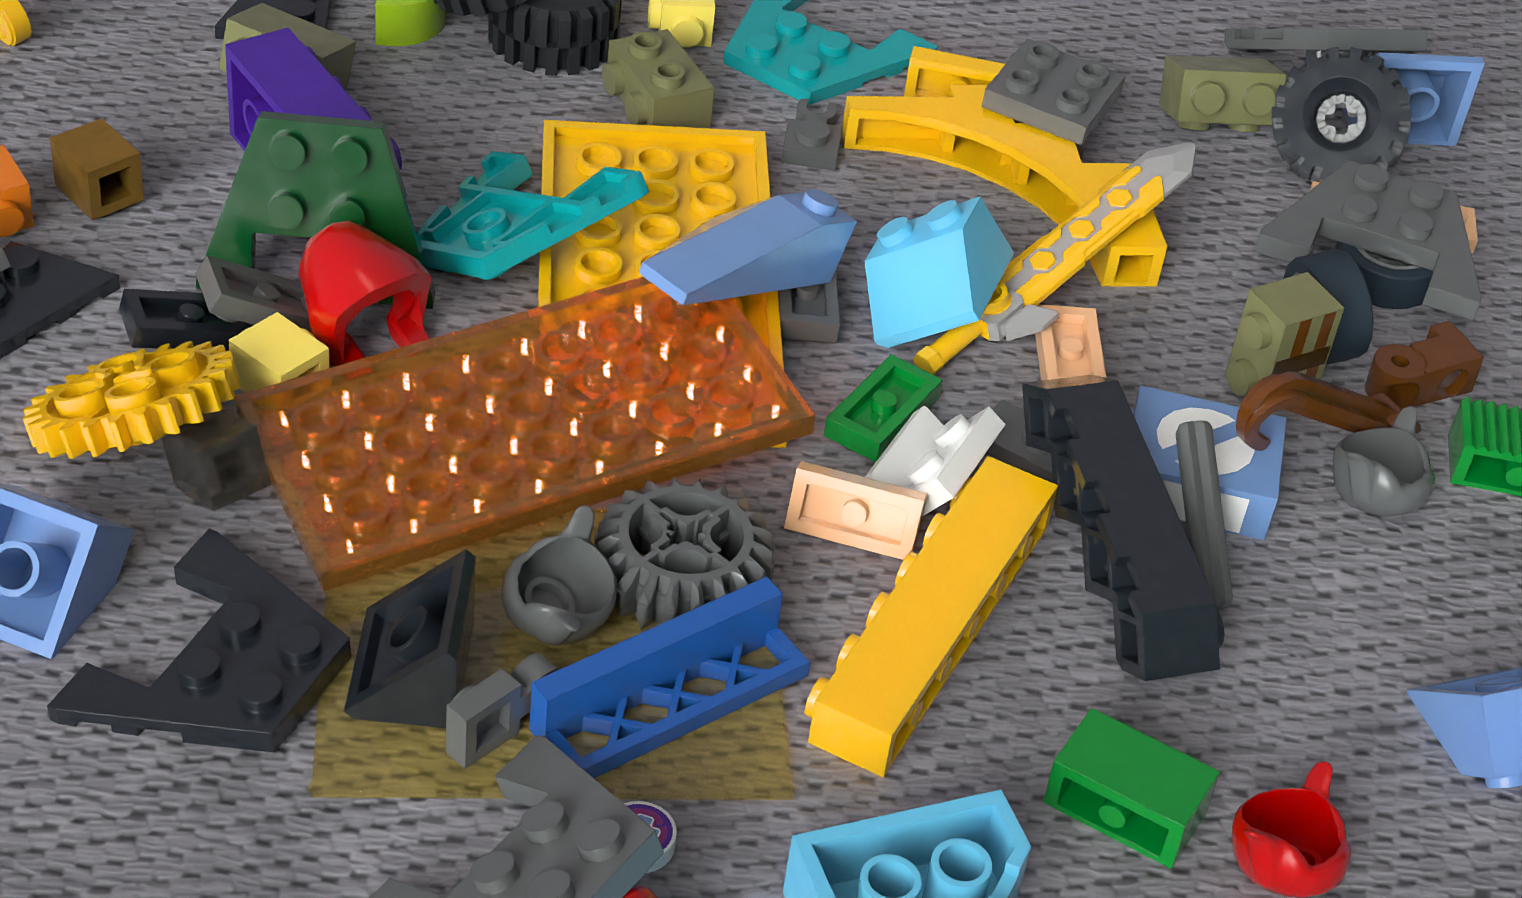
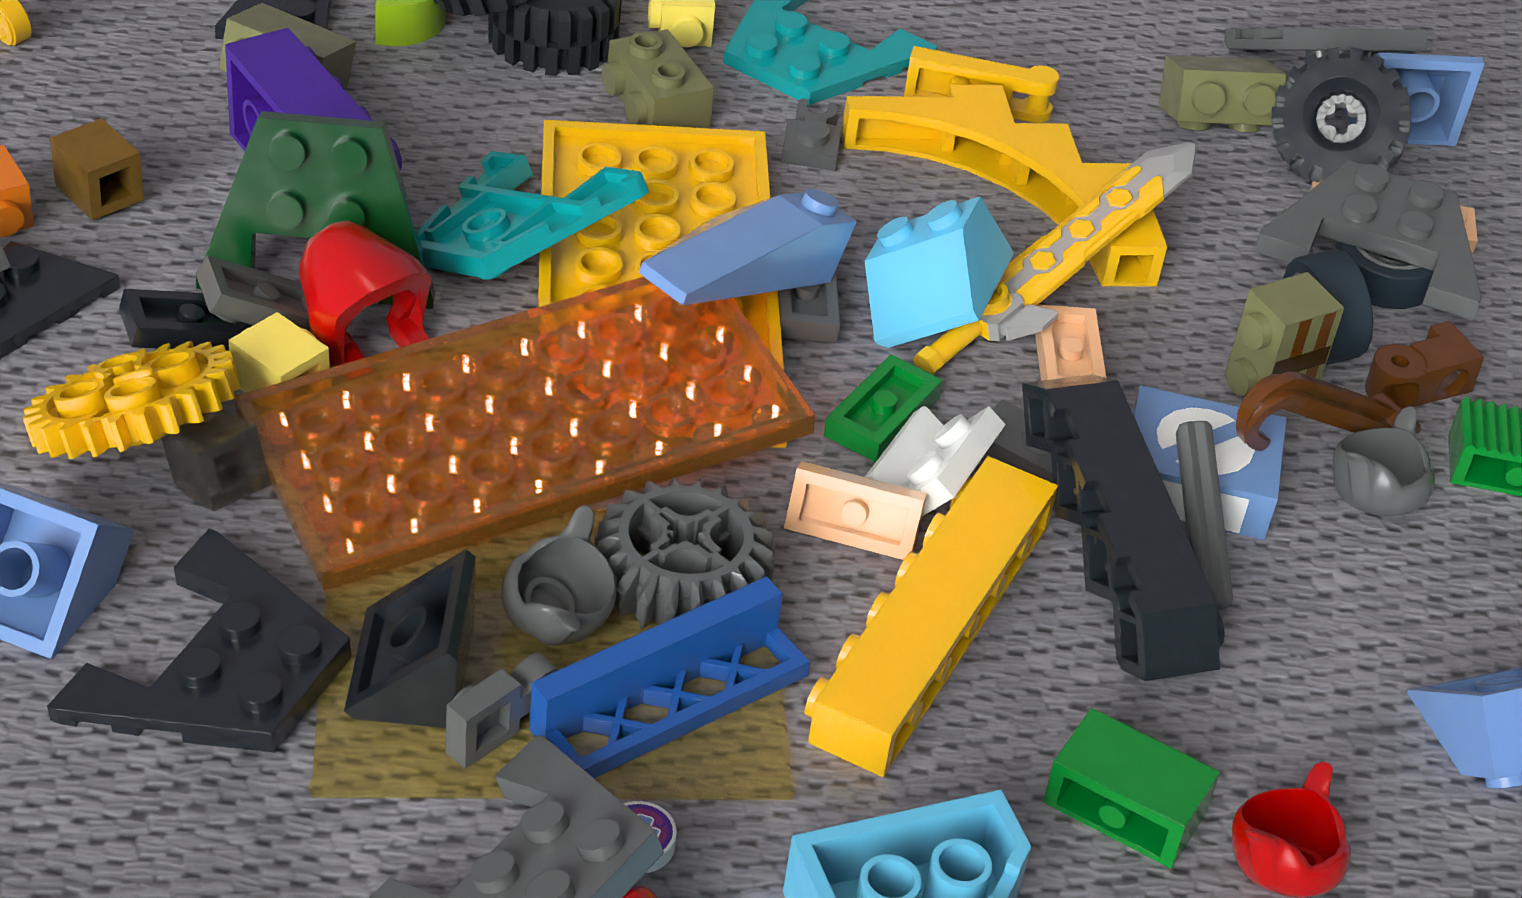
dark grey plate [981,39,1126,159] -> none

